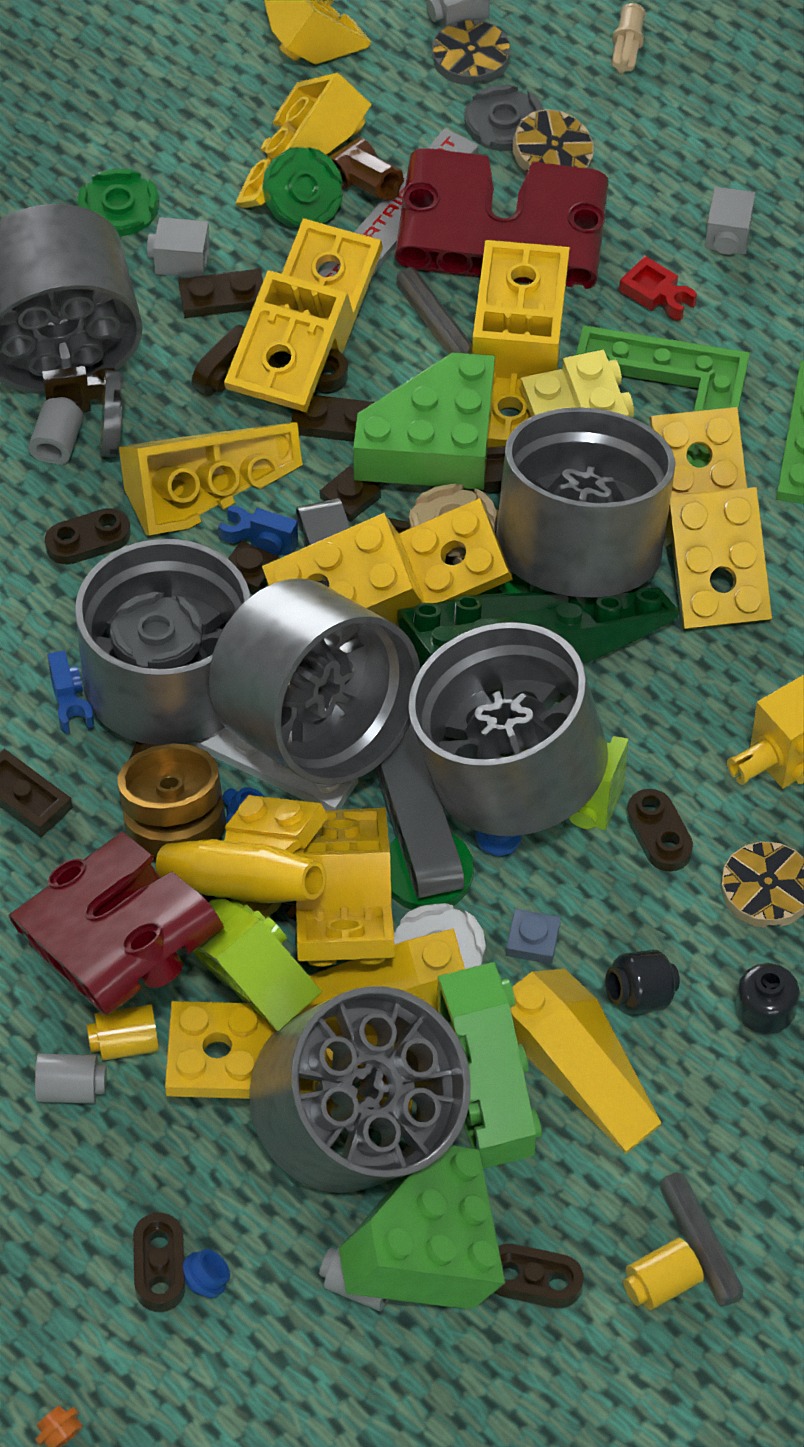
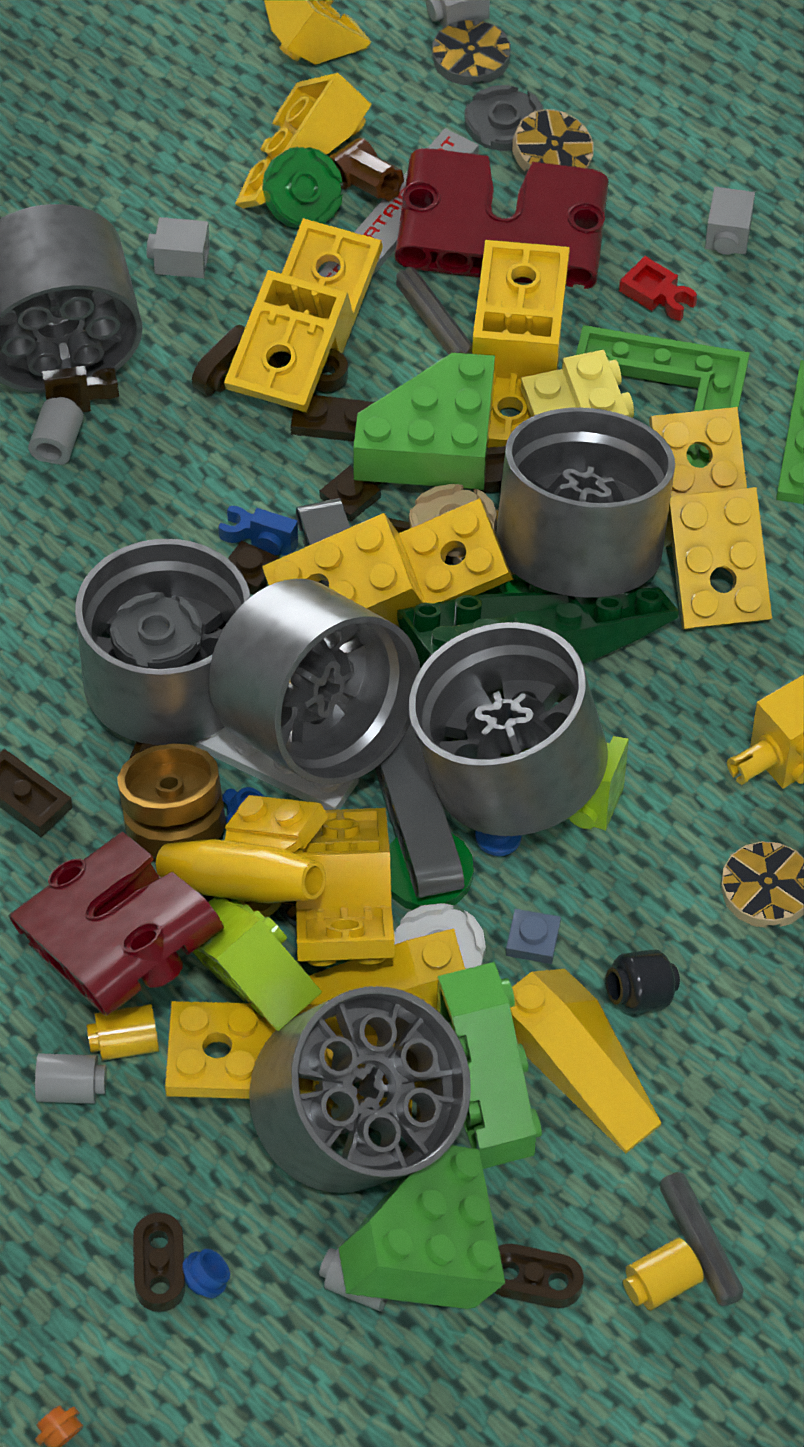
dark brown plate [45,508,131,565] -> none
blue plate [47,650,94,733] -> none
green tile [77,168,160,237] -> none
dark grey tile [100,370,123,457] -> none
yellow wedge [119,422,303,535] -> none
dark brown plate [178,268,263,319] -> none
tan axle [611,3,646,74] -> none
dark brown plate [627,789,693,872] -> none
black head [735,963,800,1034] -> none

